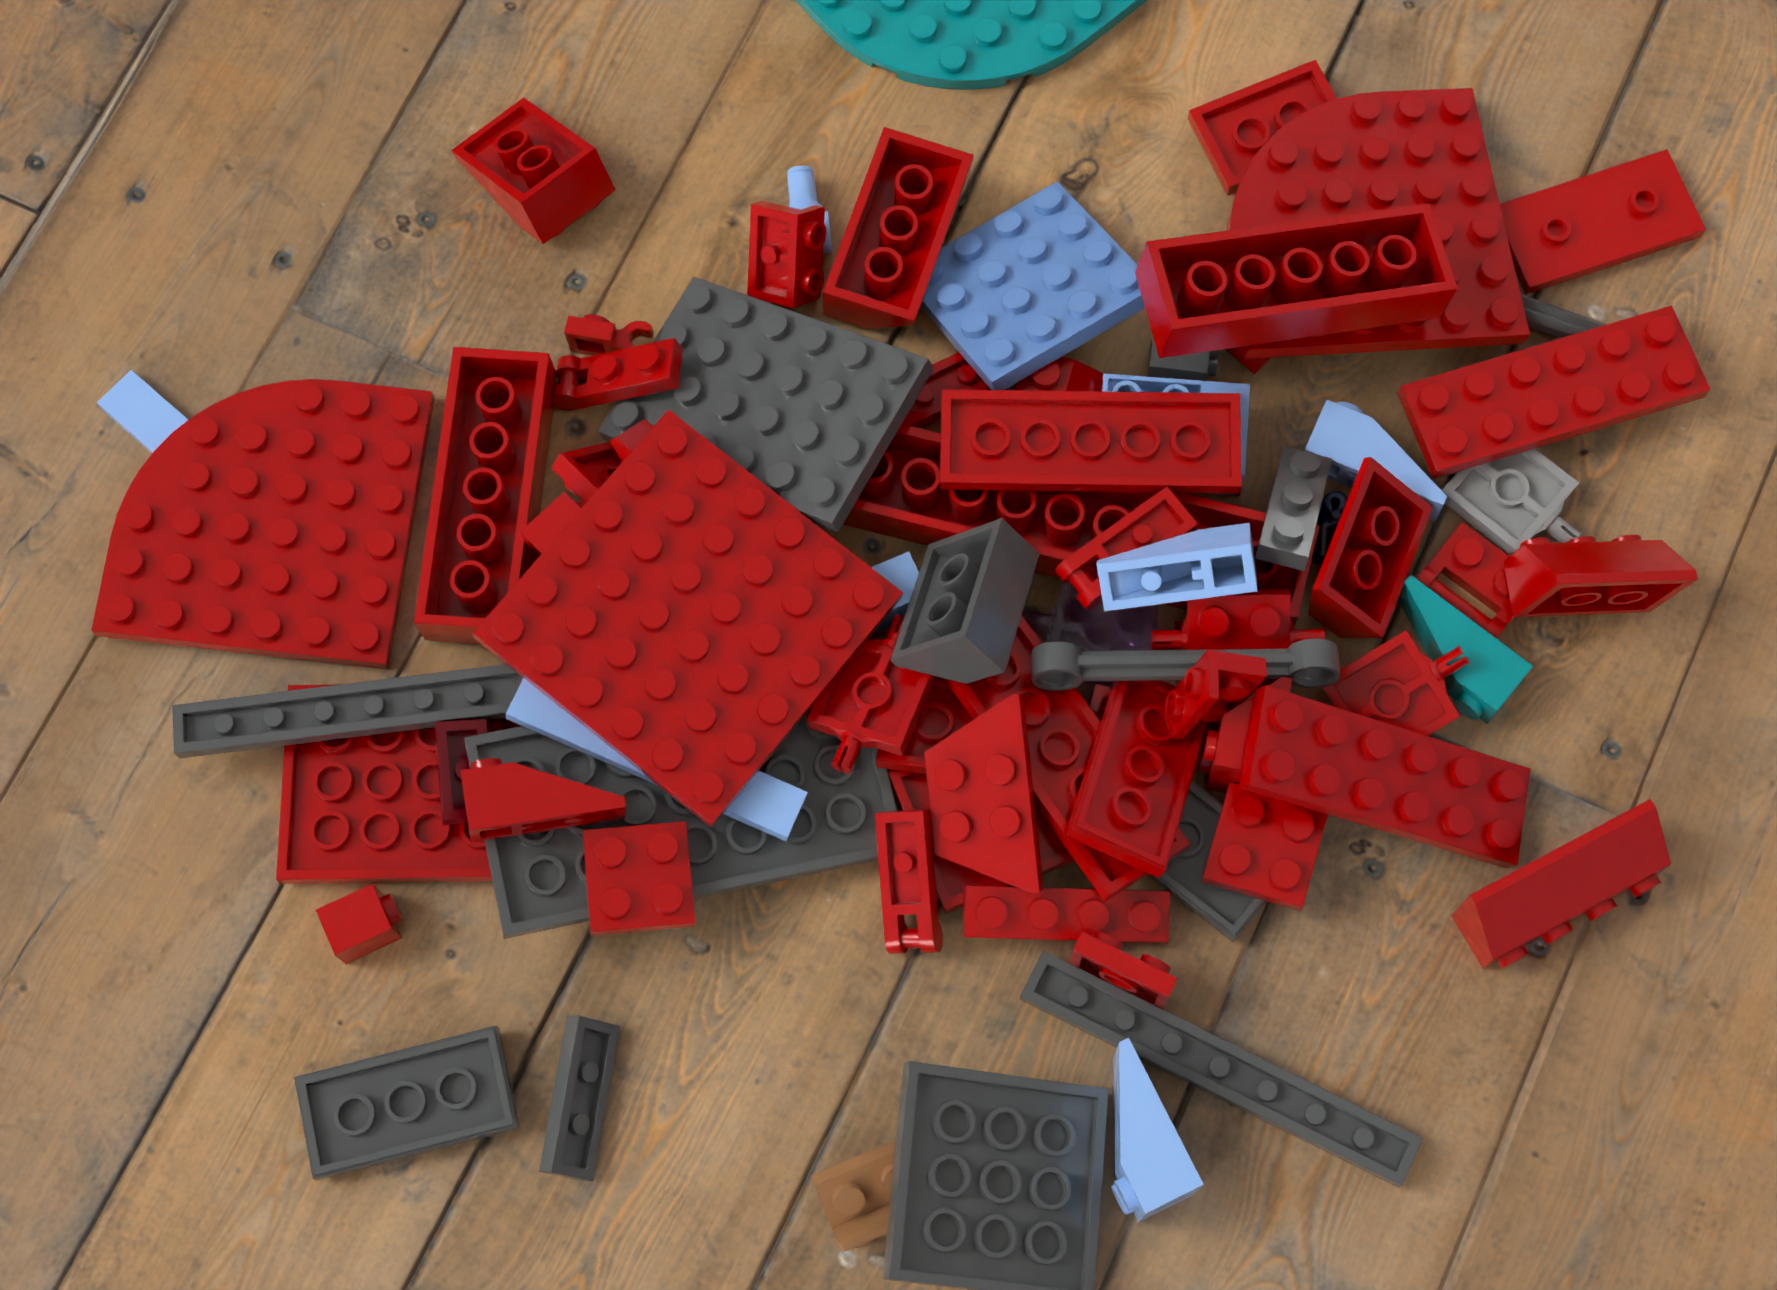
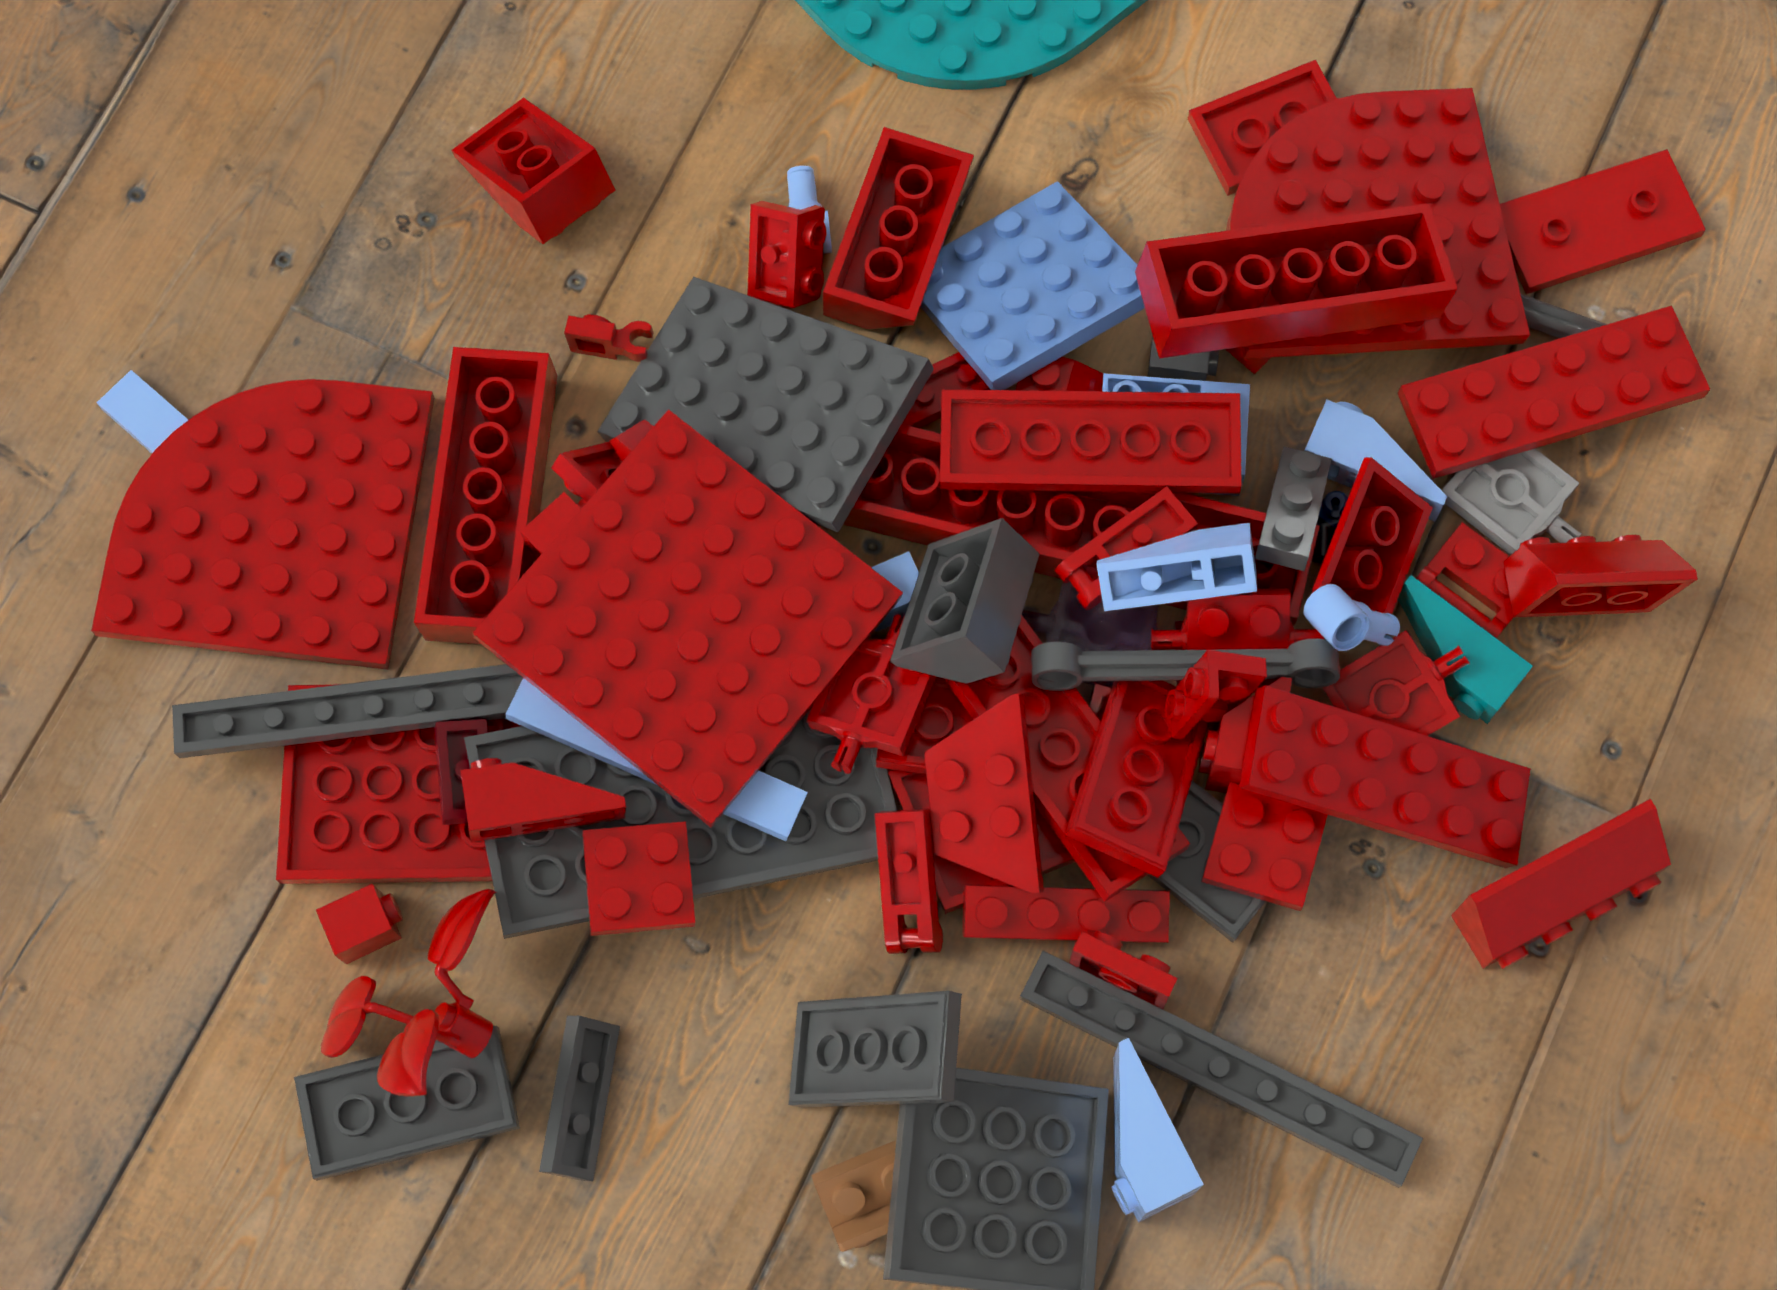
red plate [552,338,683,411] -> none
none -> red plant [321,889,497,1096]
none -> dark grey plate [788,991,962,1108]
none -> light blue pin [1303,584,1400,651]

